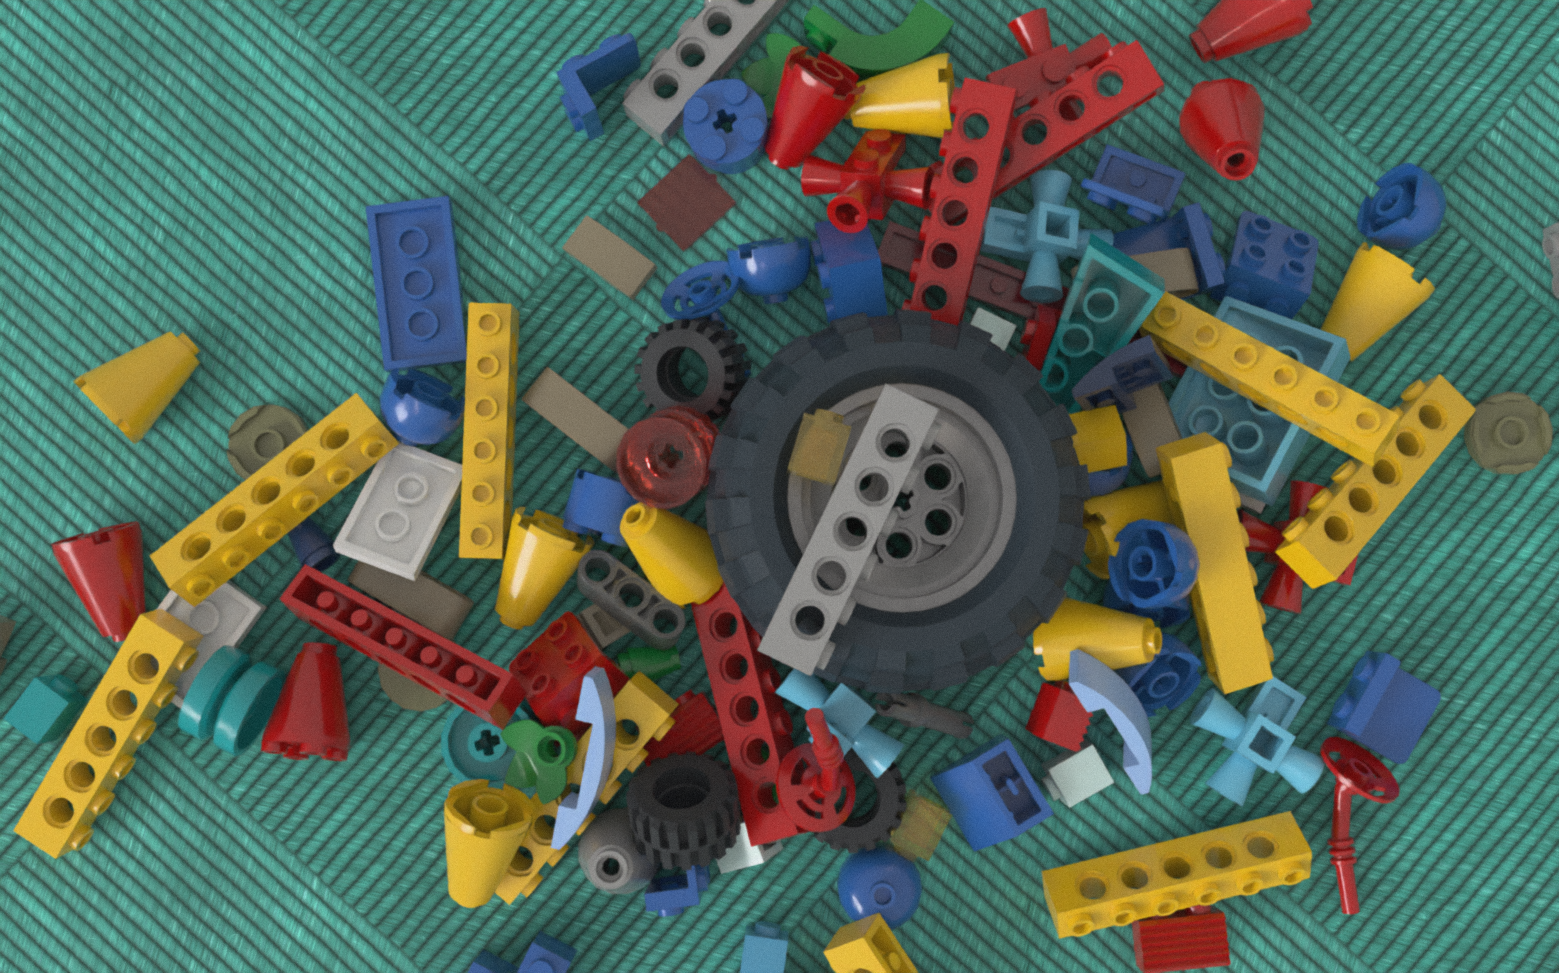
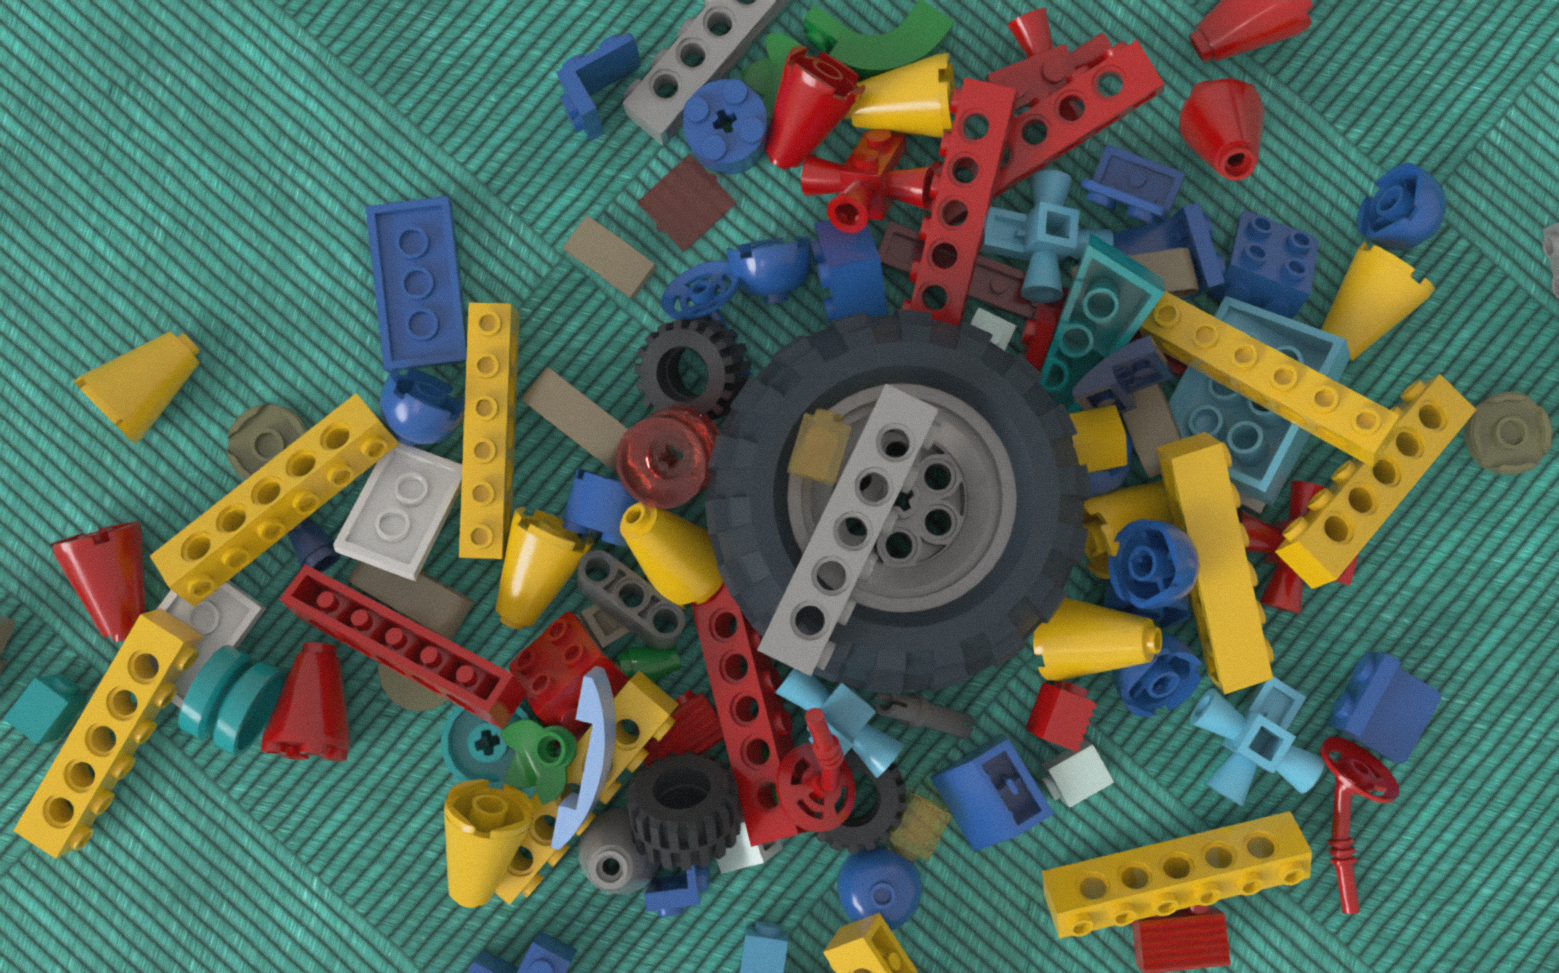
light blue slope [1069,649,1152,794] -> none

